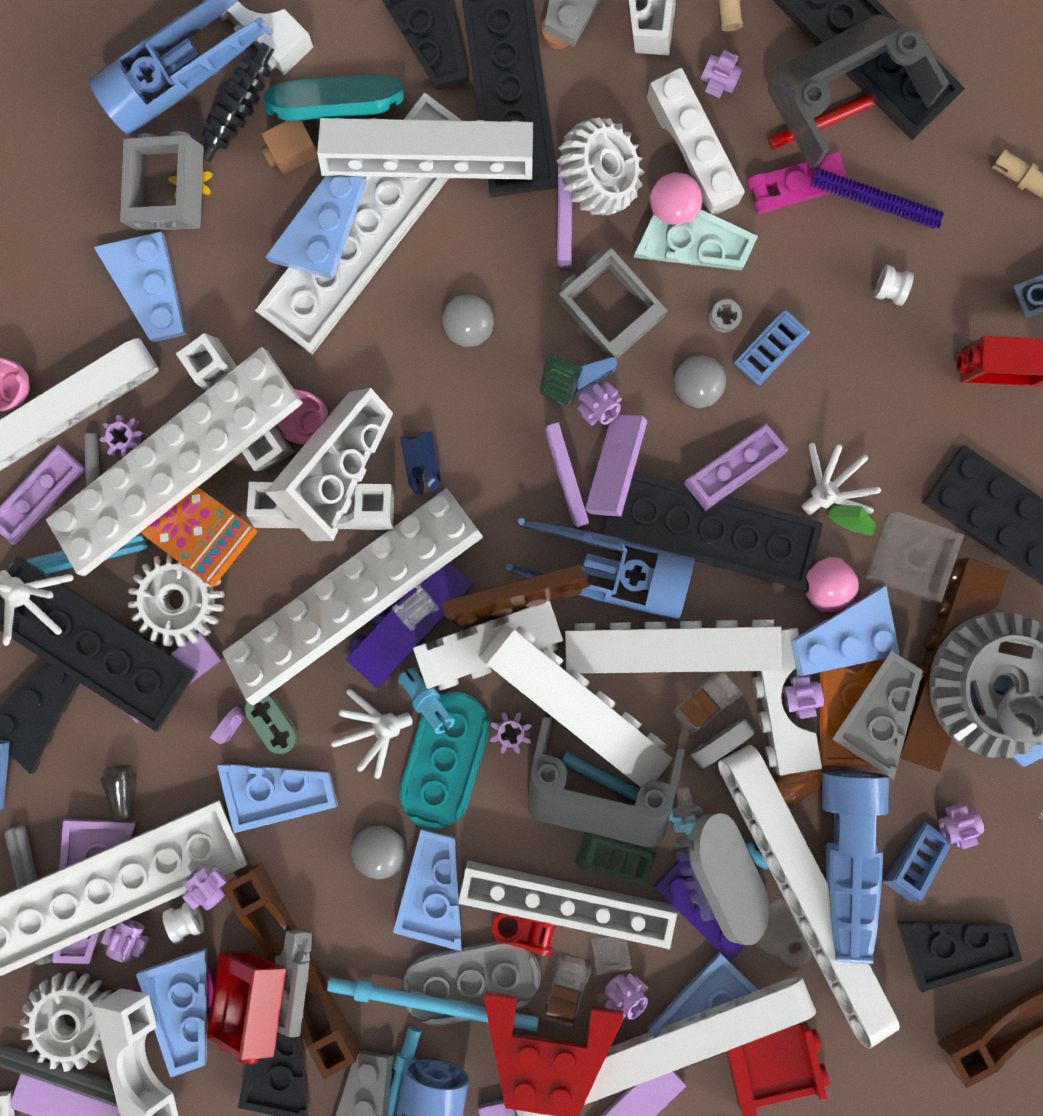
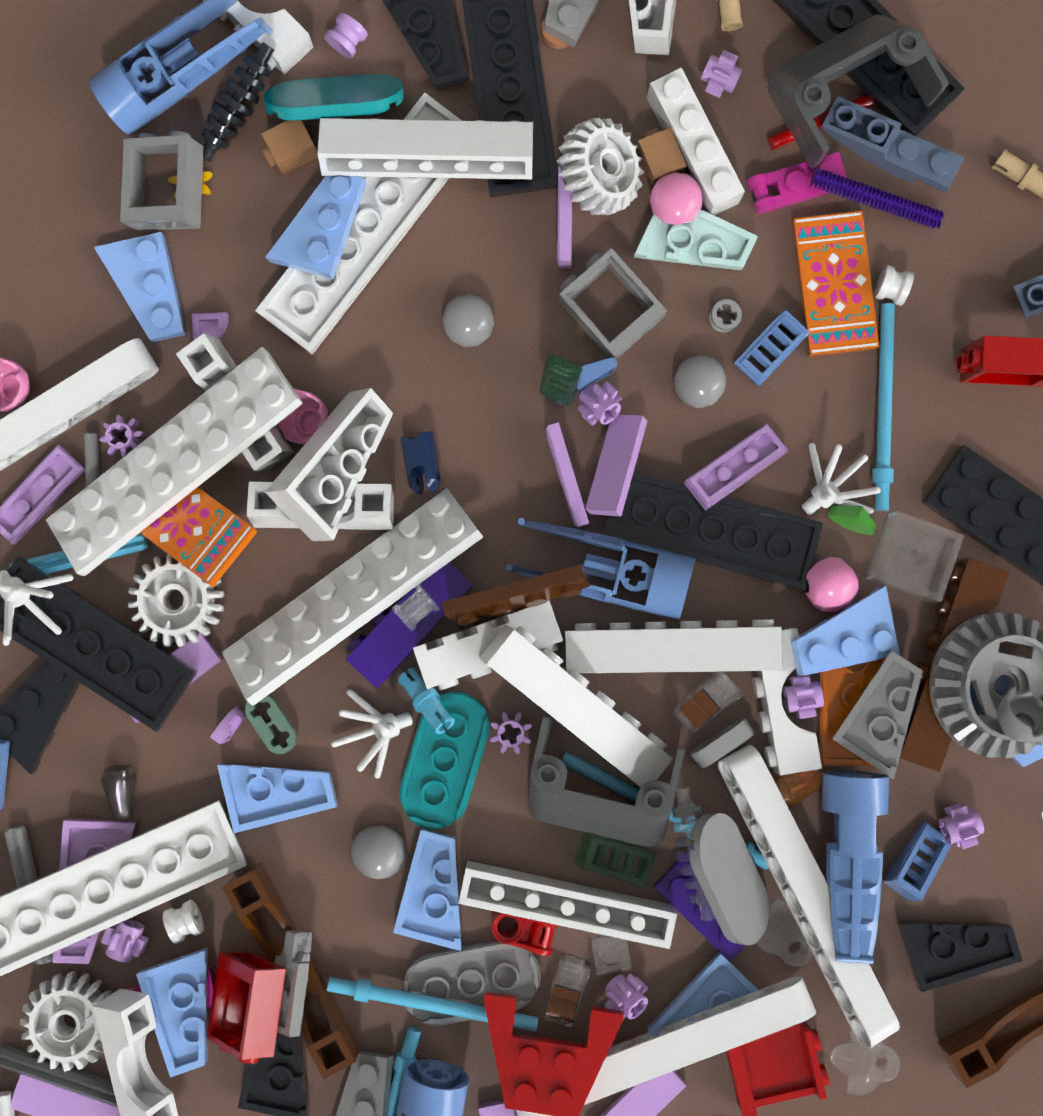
lavender gear [182,865,227,911] -> none
none -> lavender tile [192,312,229,341]
none -> lavender wheel [324,13,368,59]
none -> medium nougat brick [636,127,687,189]
none -> orange tile [792,211,879,357]
none -> sand blue slope [821,96,964,193]
none -> clear plate [829,1028,900,1096]
none -> medium azure bar [872,303,895,511]

